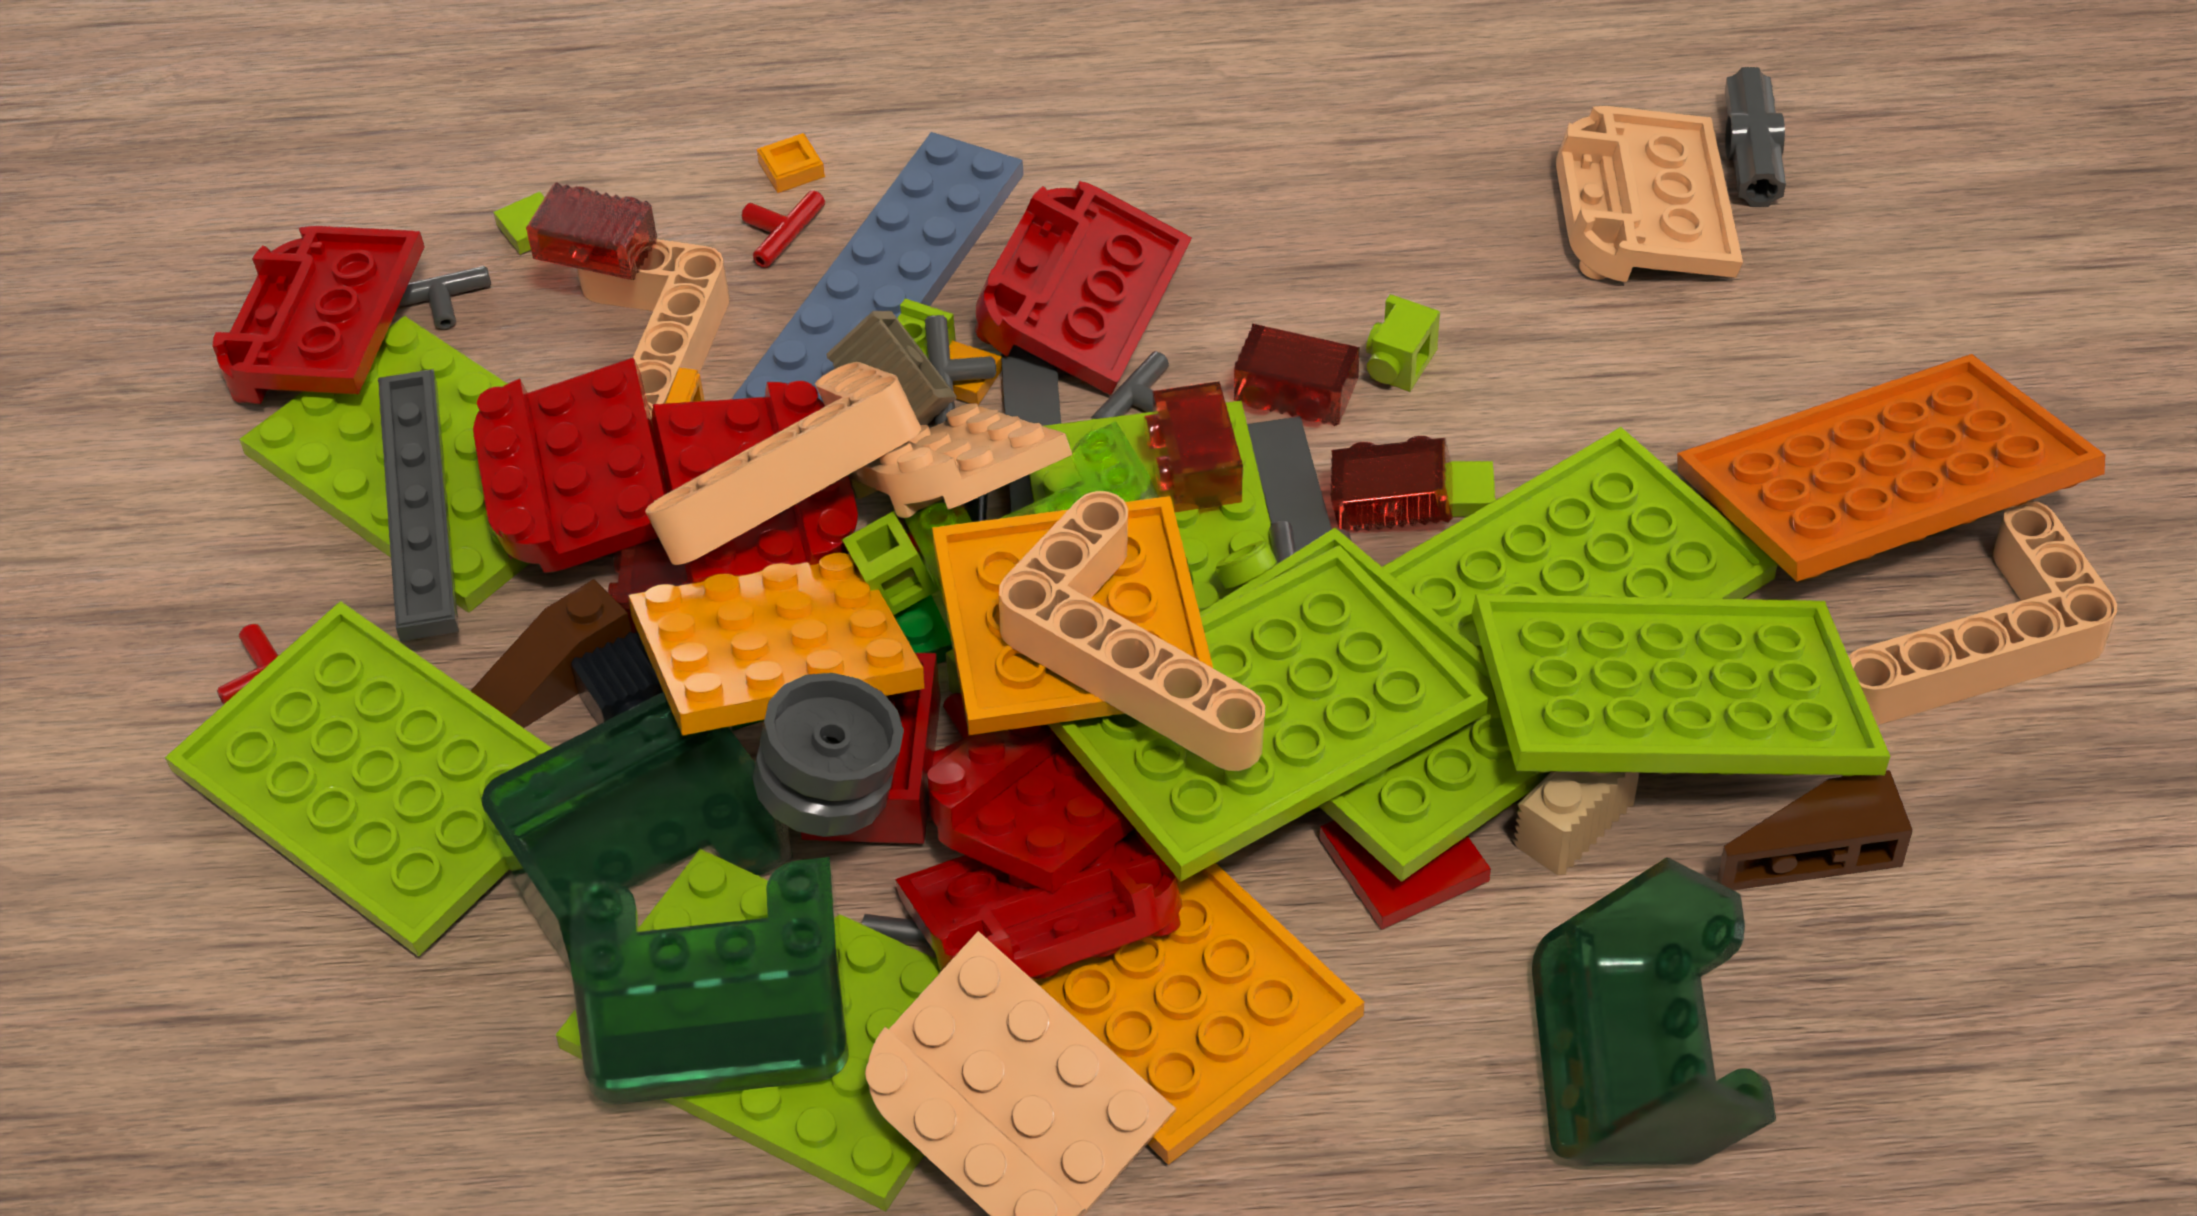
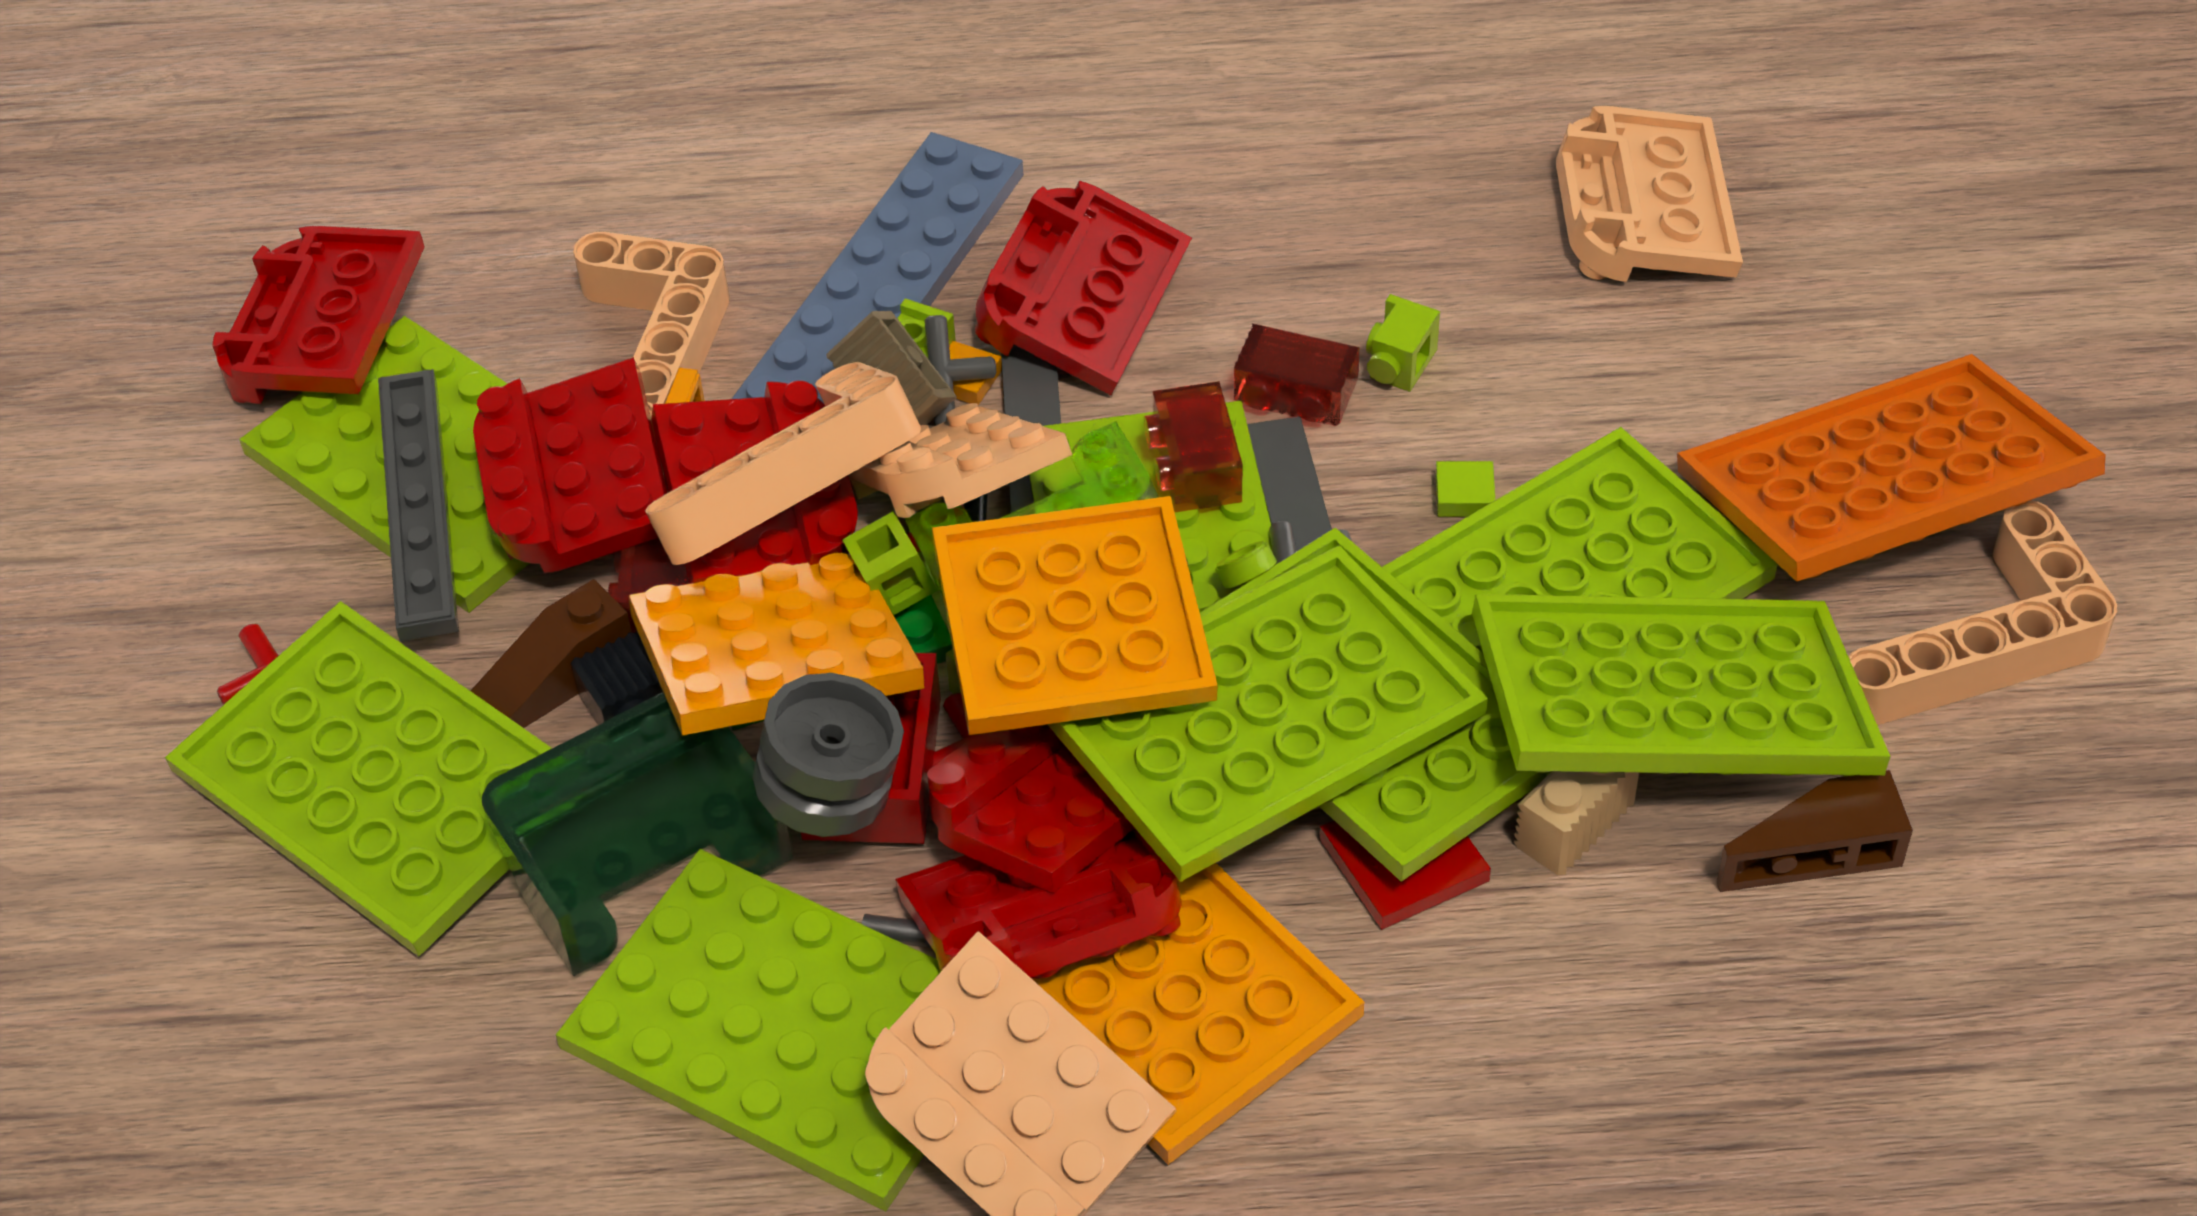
dark grey piece [398,266,491,329] -> none
lime tile [493,191,566,255] -> none
clear red brick [526,182,657,280] -> none
clear green windscreen [570,857,849,1104] -> none
red piece [741,190,825,268] -> none
light orange tile [757,133,825,193] -> none
light nougat beam [999,491,1265,771] -> none
dark grey piece [1091,351,1180,420] -> none
clear red brick [1330,436,1453,532] -> none
clear green windscreen [1532,857,1776,1167] -> none
dark grey piece [1725,67,1786,207] -> none

